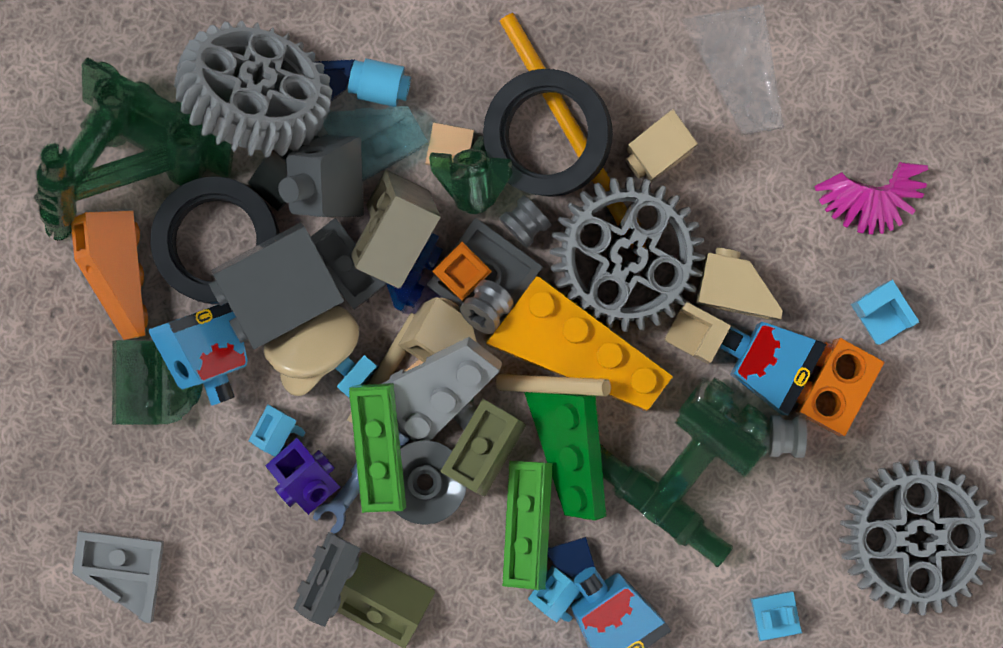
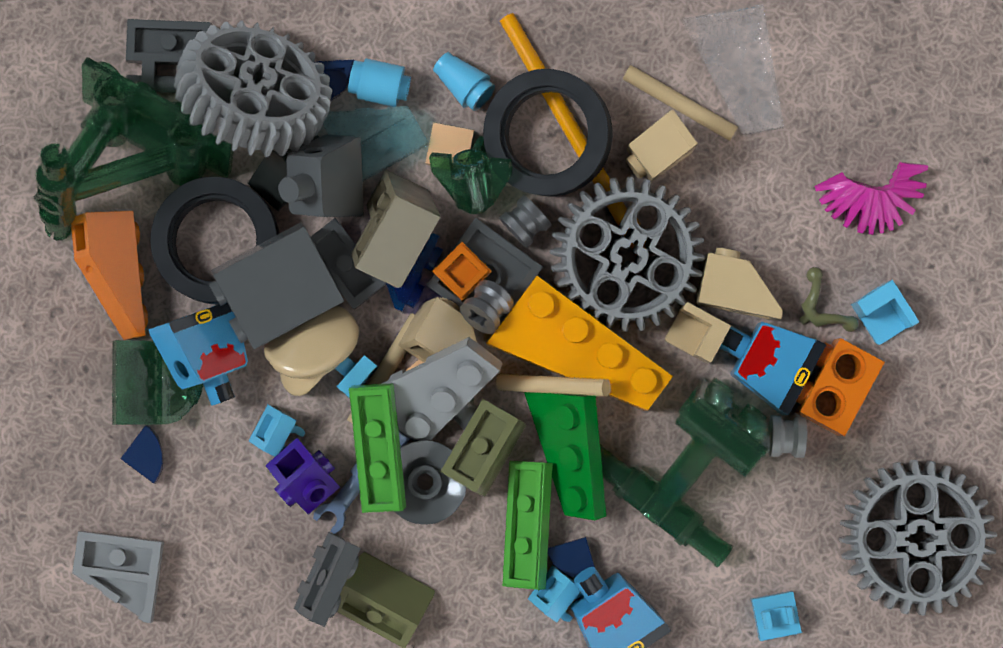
none -> dark blue tile [120,425,163,484]
none -> dark grey plate [125,19,212,96]
none -> medium azure cone [433,52,495,111]
none -> tan bar [623,65,738,141]
none -> olive piece [799,267,858,332]

